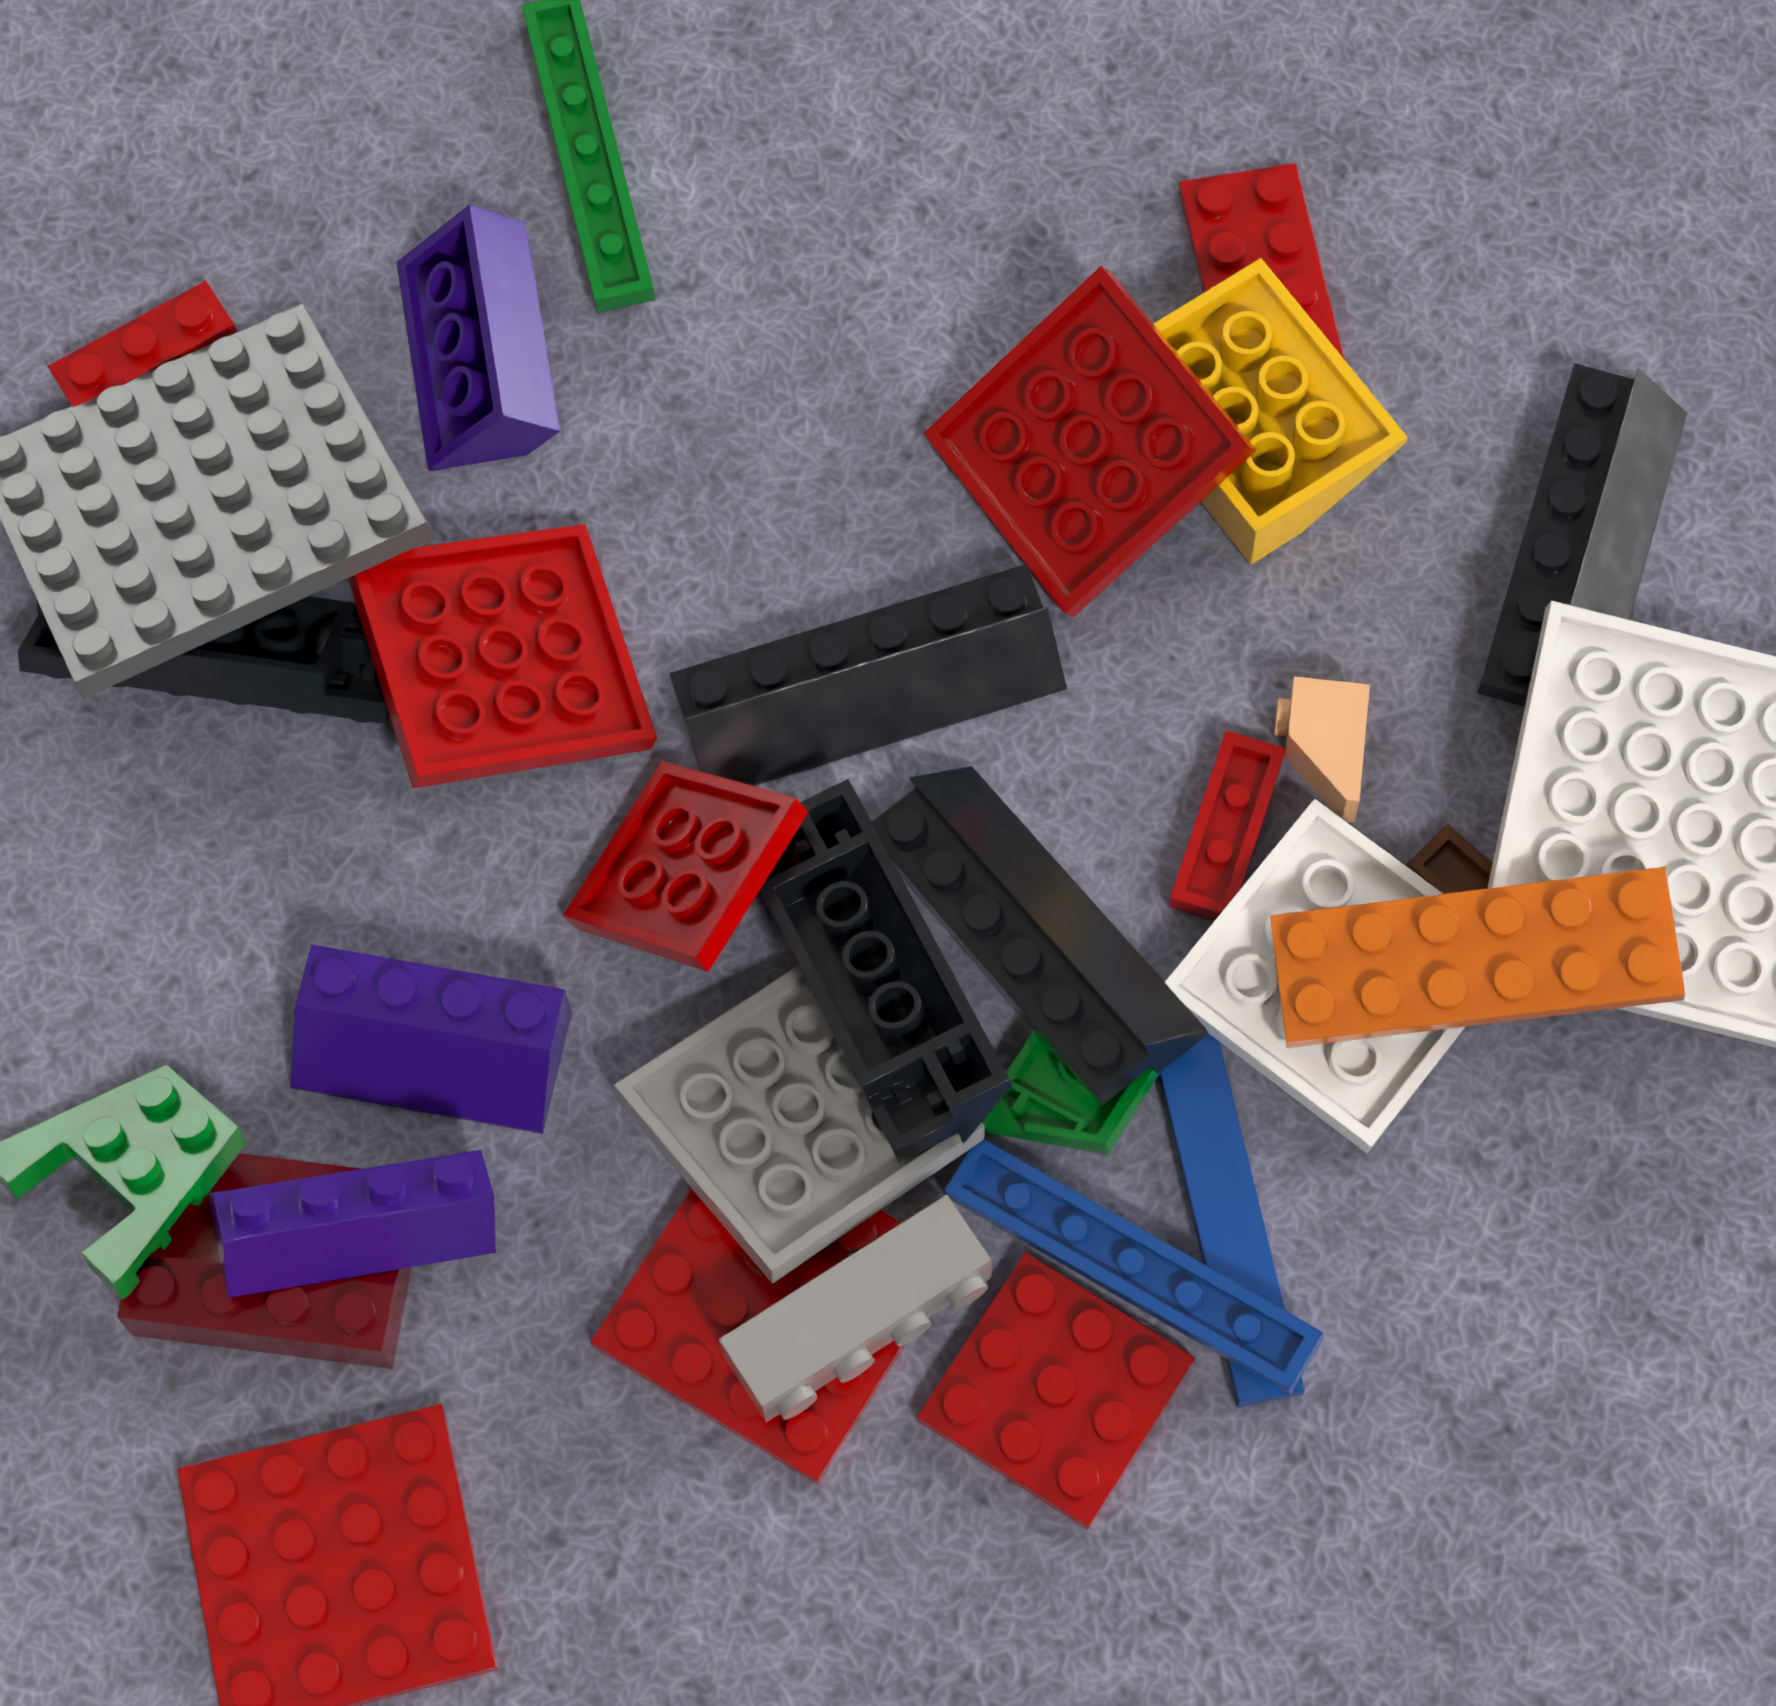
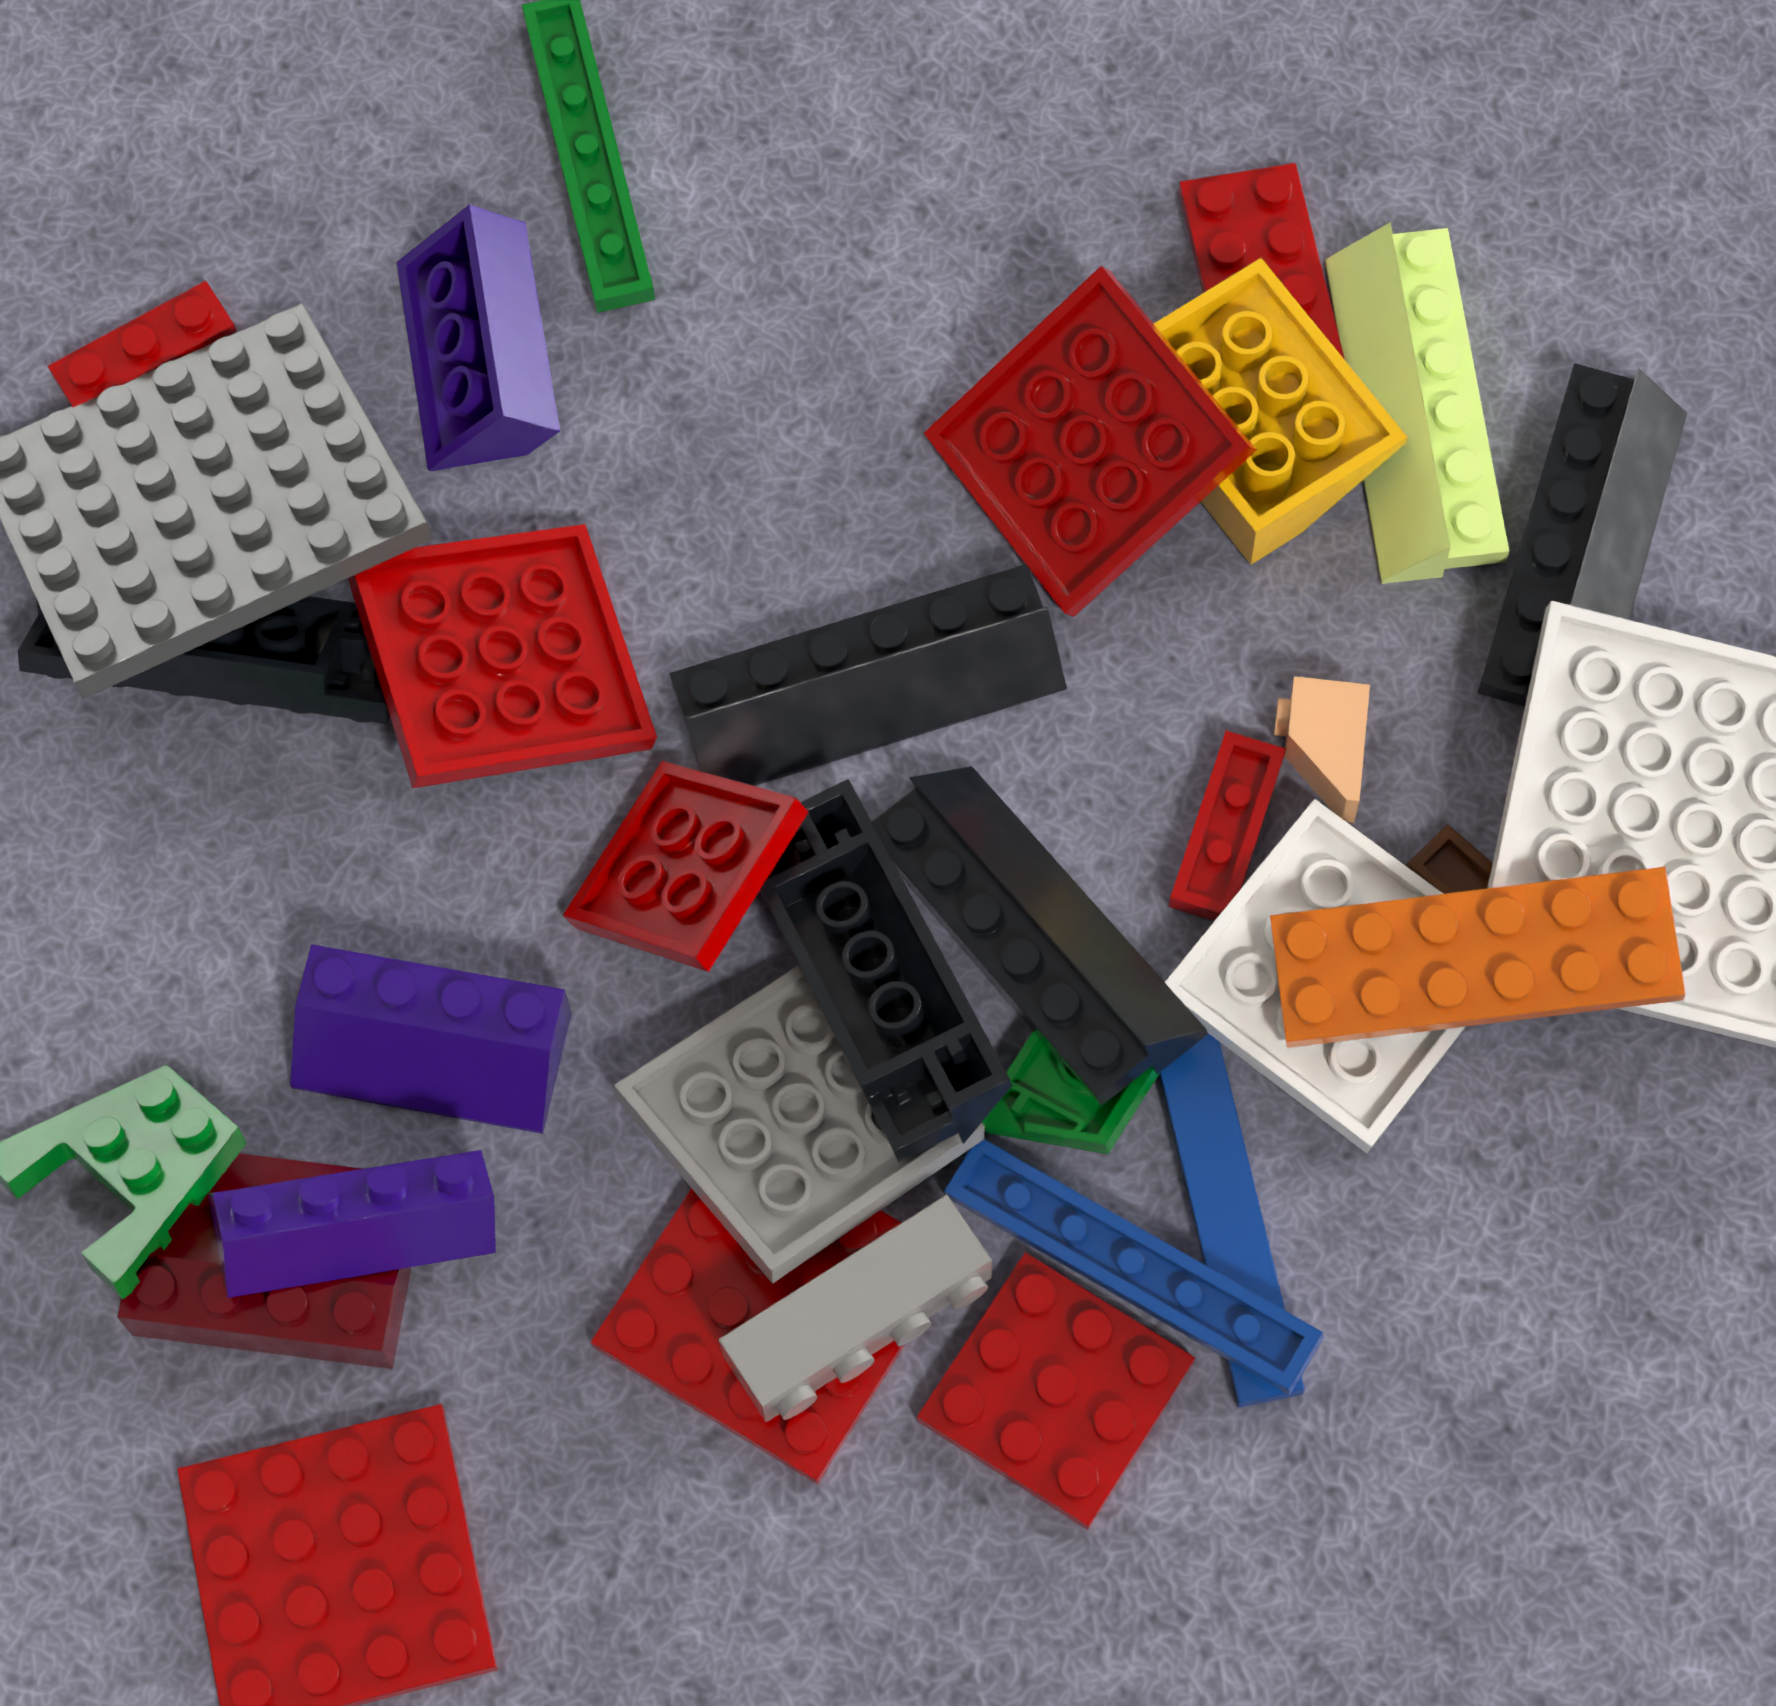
none -> yellowish green slope [1325,222,1509,584]

